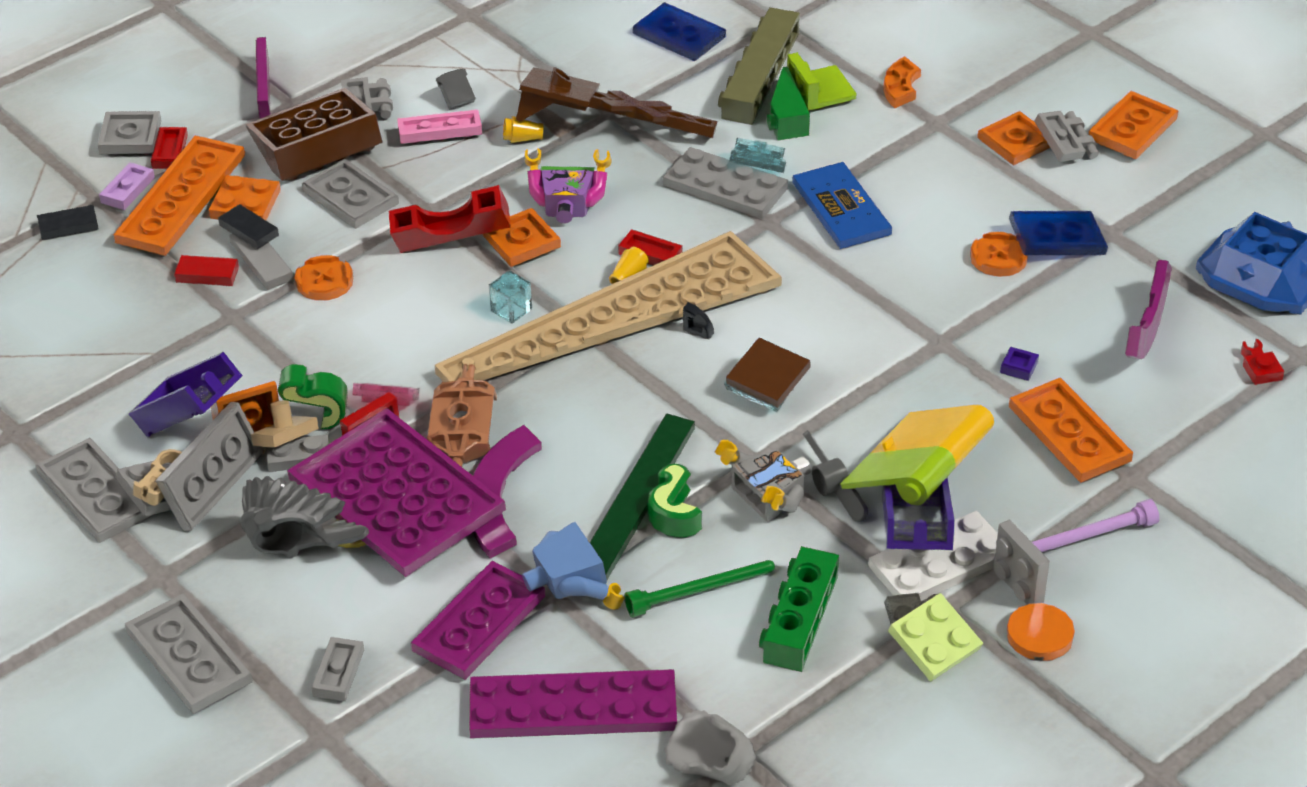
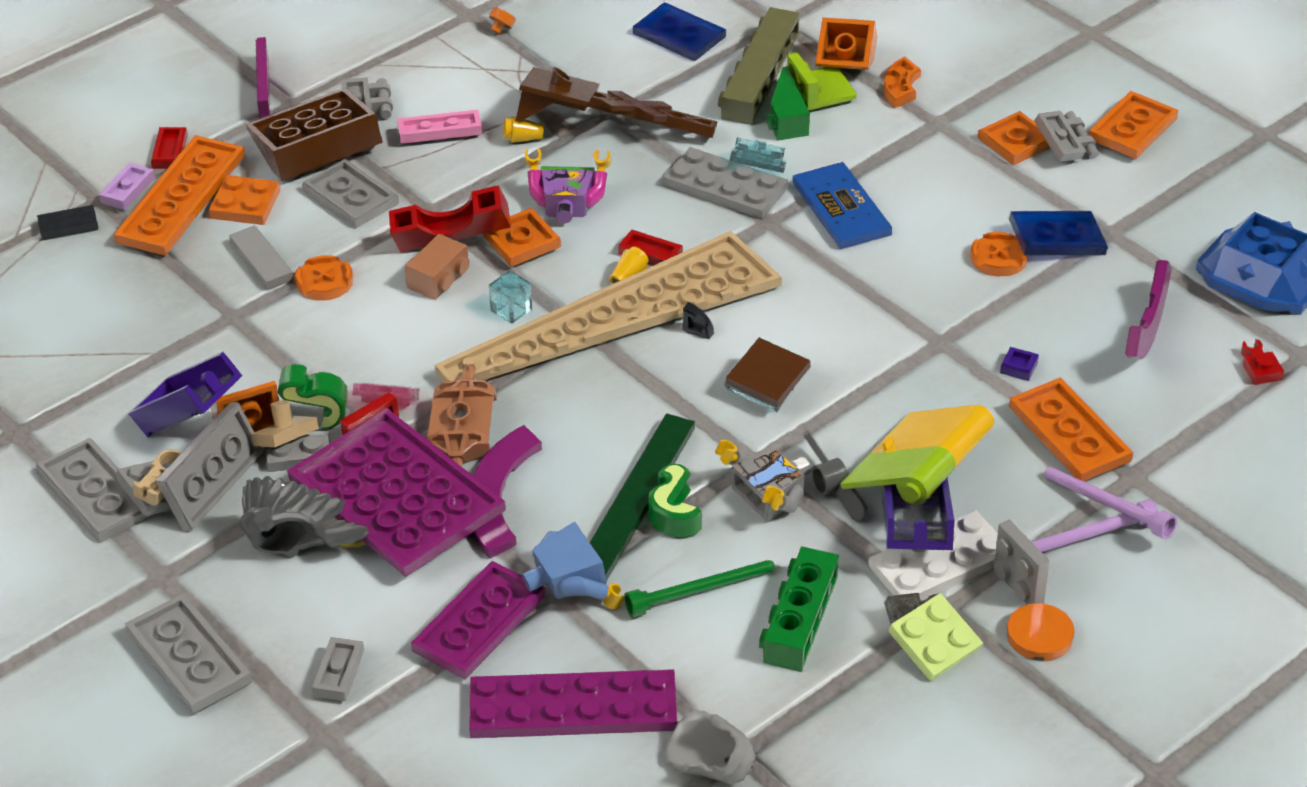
light grey plate [98,111,161,155] -> none
red tile [174,255,239,286] -> none
black tile [218,204,279,250] -> none
dark grey tile [436,69,476,110] -> none
none -> nougat brick [405,234,470,300]
none -> orange tile [489,7,516,34]
none -> orange slope [815,17,878,70]
none -> lavender piece [1044,467,1177,540]

